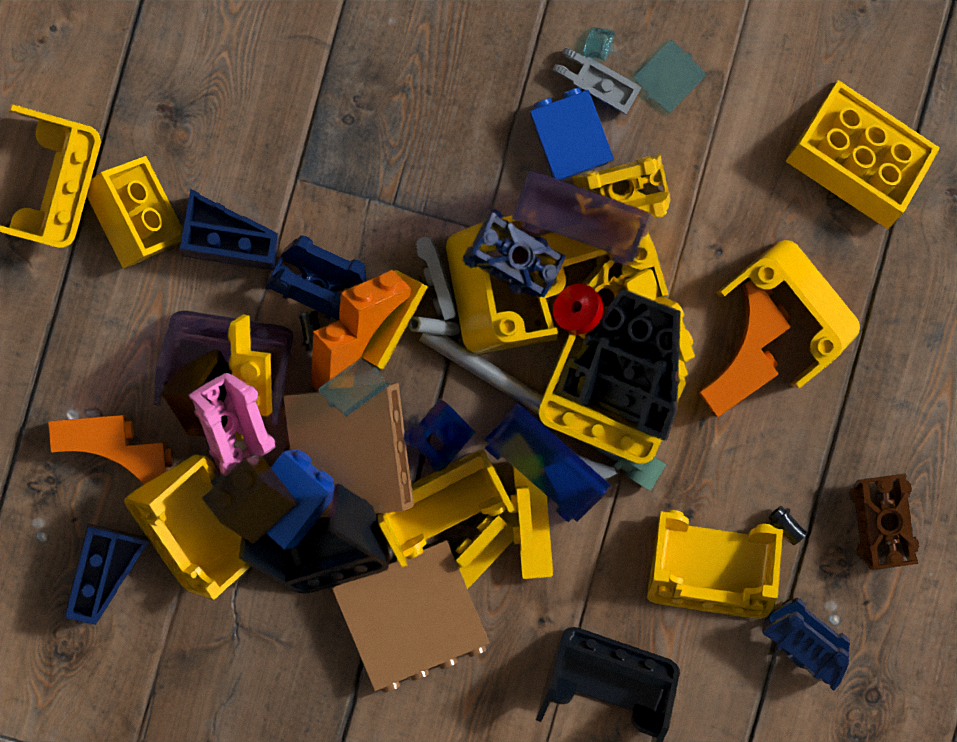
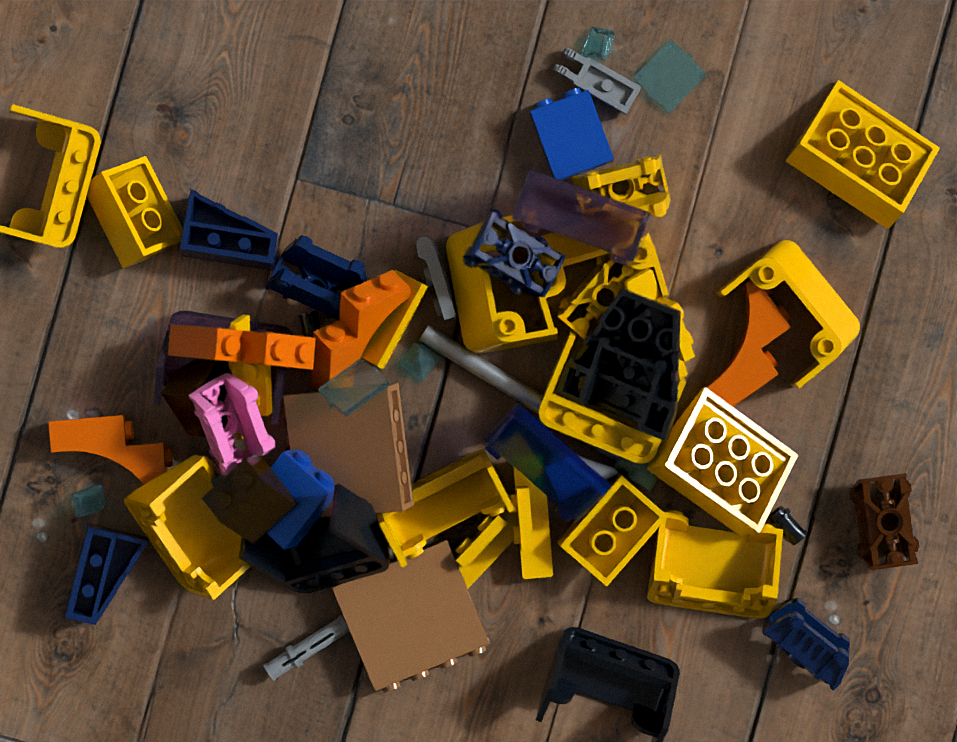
clear blue plate [404,398,476,471] -> none
light grey piece [409,316,460,336] -> none
red piece [553,283,604,335] -> none
none -> clear light blue slope [72,484,106,517]
none -> orange arch [168,324,316,369]
none -> light grey pin [263,614,350,681]
none -> clear light blue slope [398,339,441,382]
none -> yellow slope [557,472,668,586]
none -> yellow slope [647,387,798,536]

